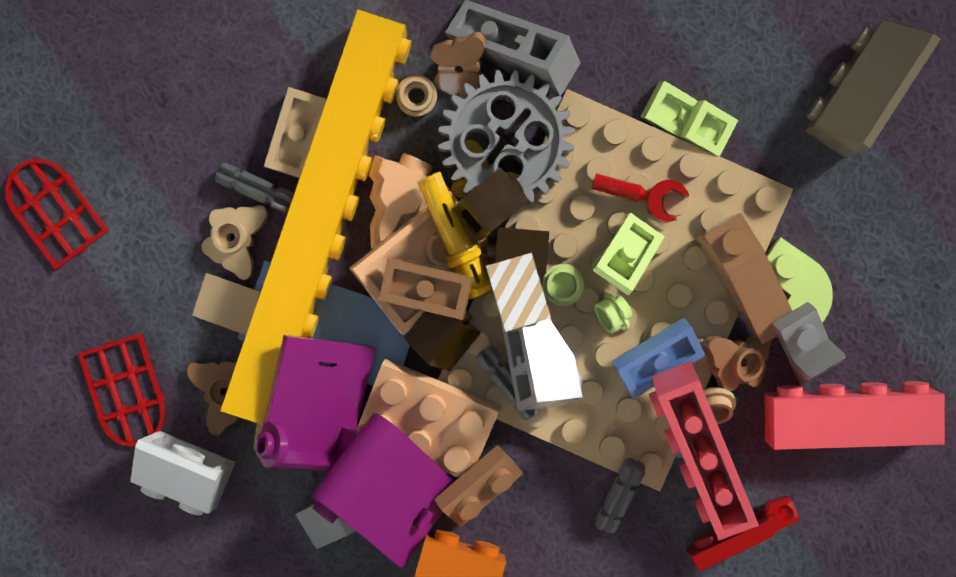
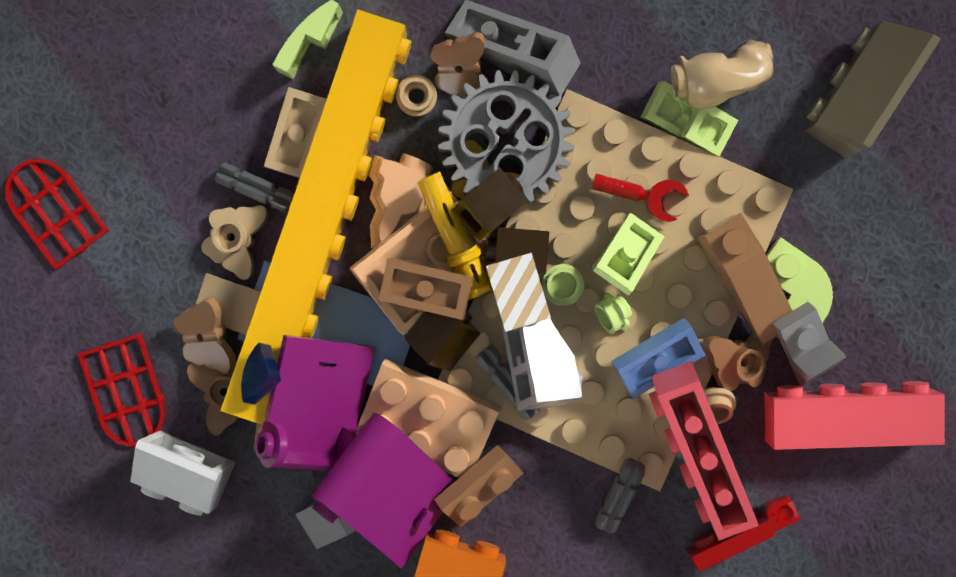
none -> medium nougat animal [173,297,236,374]
none -> clear blue tile [241,343,281,405]
none -> yellowish green slope [272,0,343,79]
none -> tan animal [671,40,773,109]

